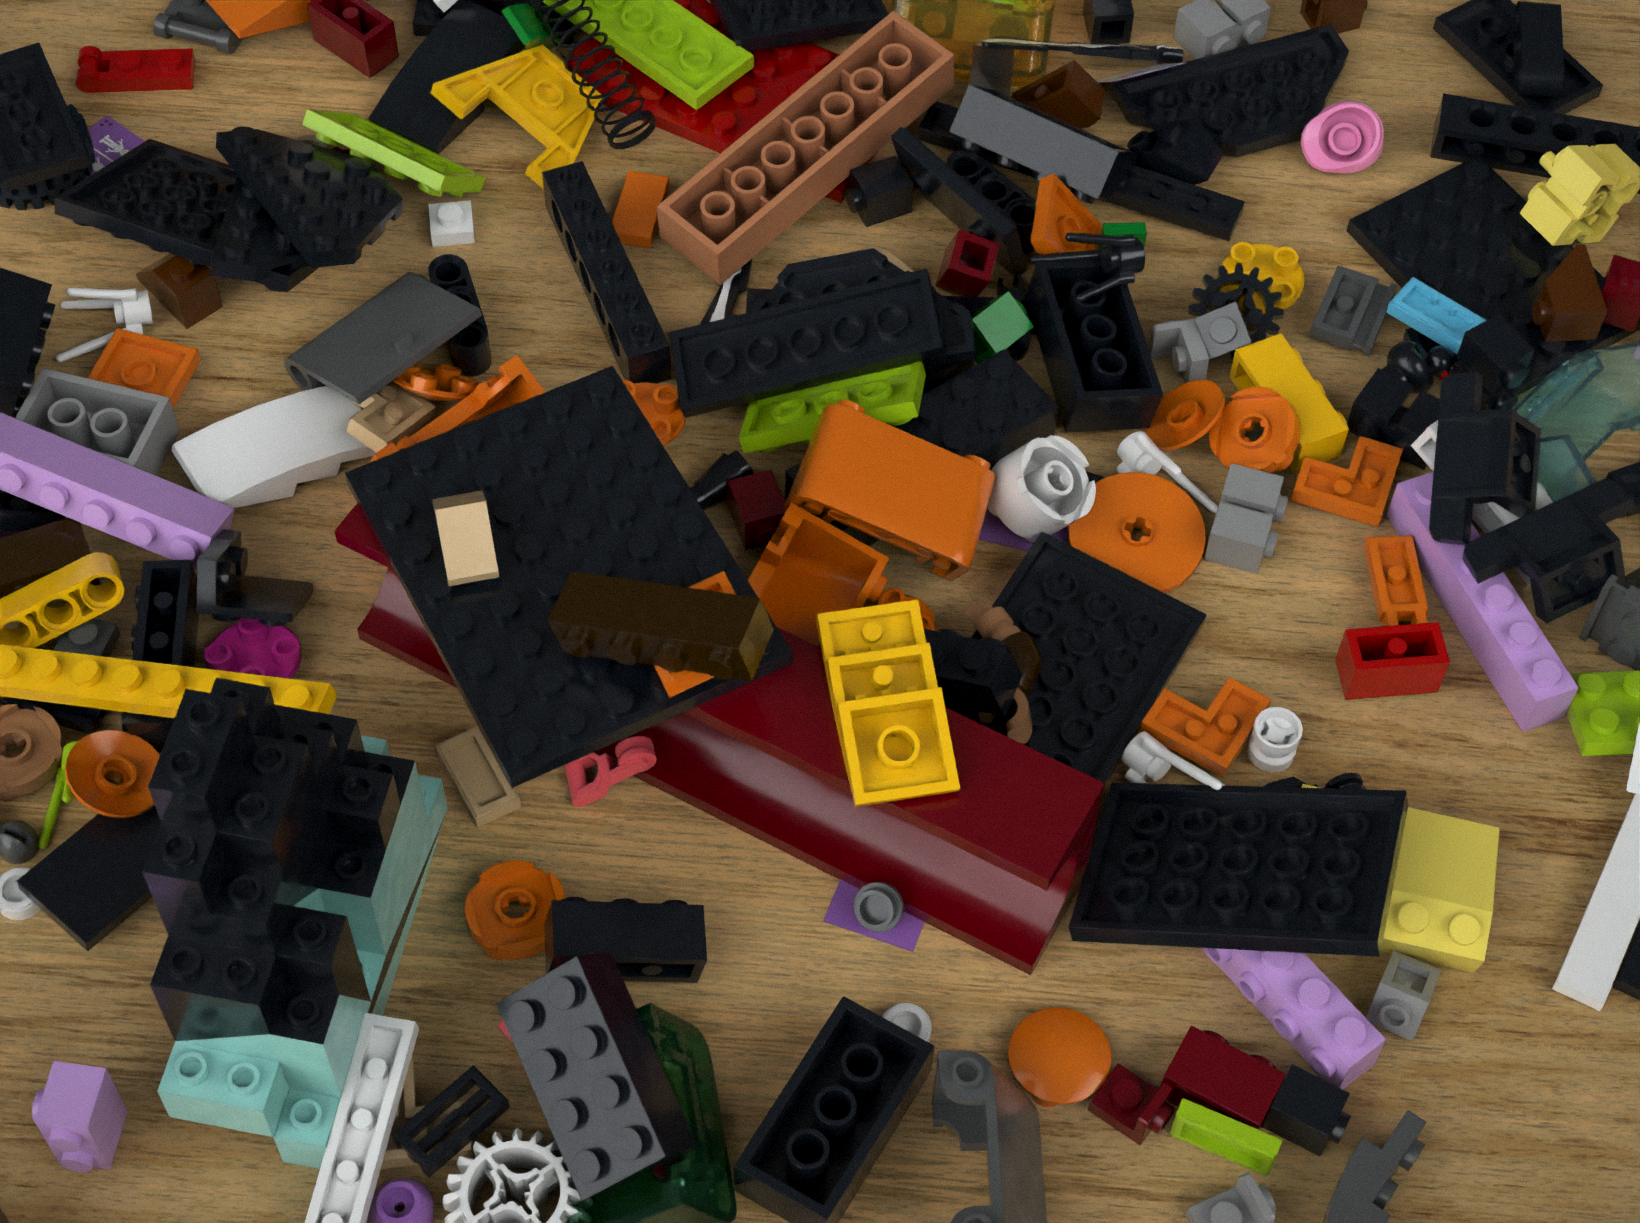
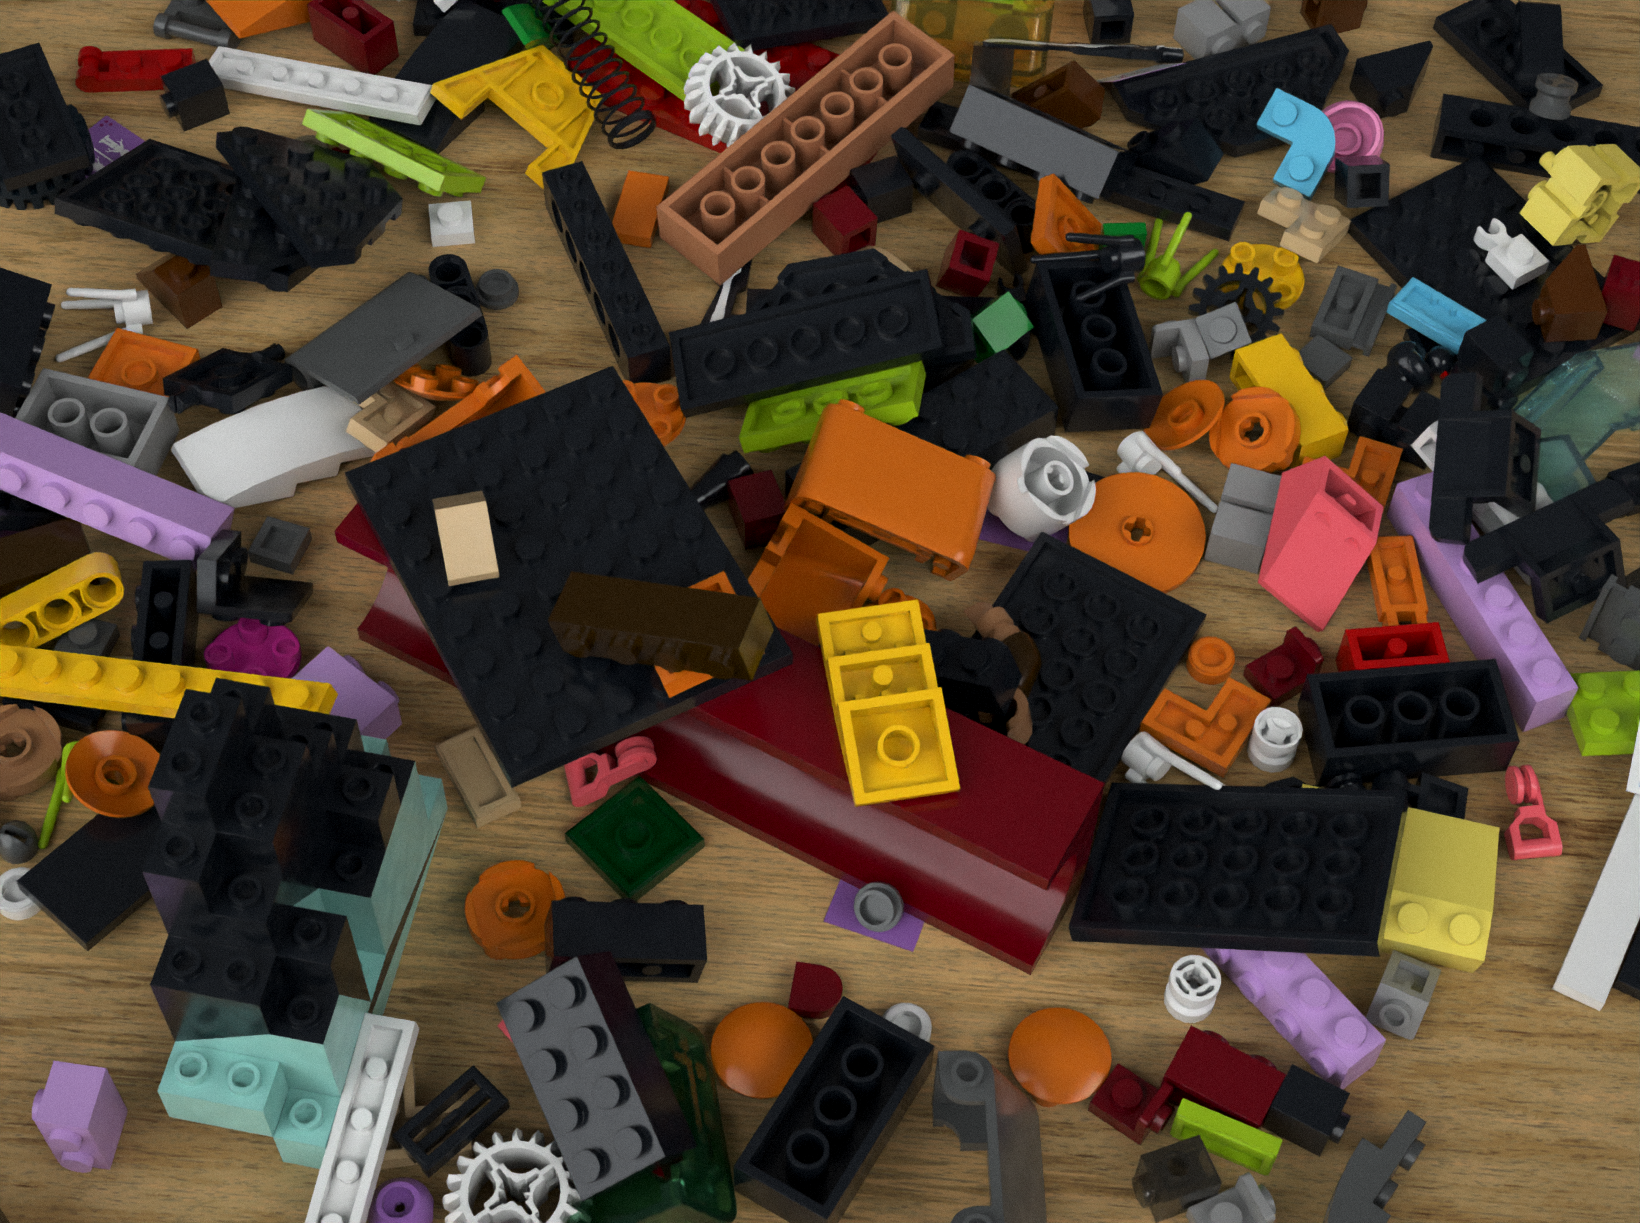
none -> black brick [159,59,230,132]
none -> black plate [162,343,293,414]
none -> white tile [208,46,436,126]
none -> dark grey plate [248,516,312,575]
none -> lavender brick [291,646,402,739]
none -> dark grey plate [475,269,519,310]
none -> dark green tile [565,775,705,901]
none -> white gear [684,43,796,148]
none -> orange dish [711,1002,813,1099]
none -> dark red tile [788,961,843,1019]
none -> dark red brick [812,185,878,255]
none -> clear smoke brick [1132,1135,1222,1223]
none -> lime plant [1136,212,1219,300]
none -> white wheel [1164,955,1221,1023]
none -> orange tile [1186,636,1235,685]
none -> dark red bracket [1243,626,1324,708]
none -> medium azure plate [1256,88,1336,201]
none -> tan plate [1257,186,1351,263]
none -> coral slope [1258,456,1383,632]
none -> black brick [1297,659,1520,787]
none -> dark grey tile [1299,334,1353,390]
none -> black brick [1334,155,1390,208]
none -> black slope [1349,40,1433,119]
none -> black plate [1371,770,1469,819]
none -> white plate [1474,218,1550,290]
none -> coral piece [1504,764,1562,860]
none -> dark grey wheel [1529,73,1578,120]

